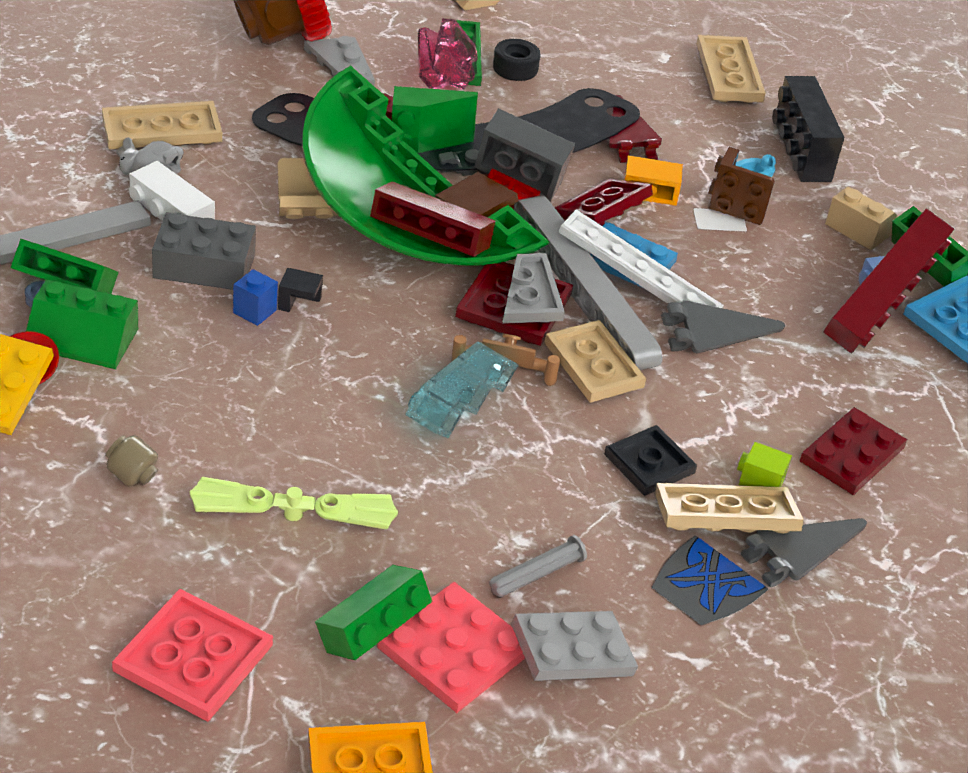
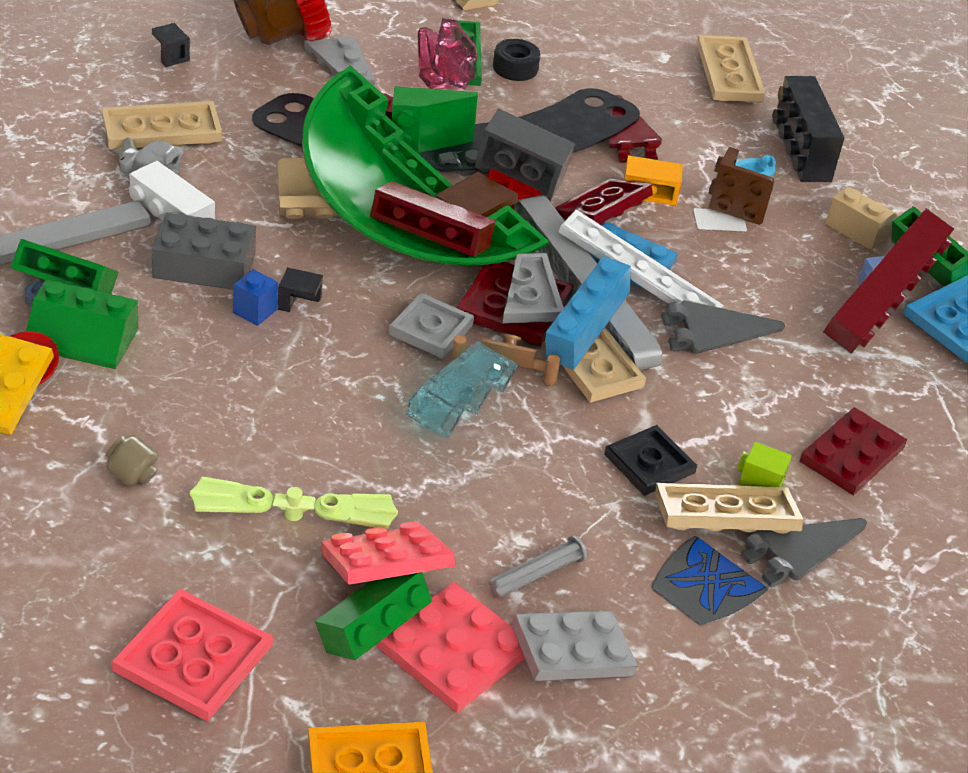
none -> black panel [152,22,190,67]
none -> coral plate [321,522,455,585]
none -> light grey plate [389,293,474,359]
none -> dark azure brick [546,256,631,370]

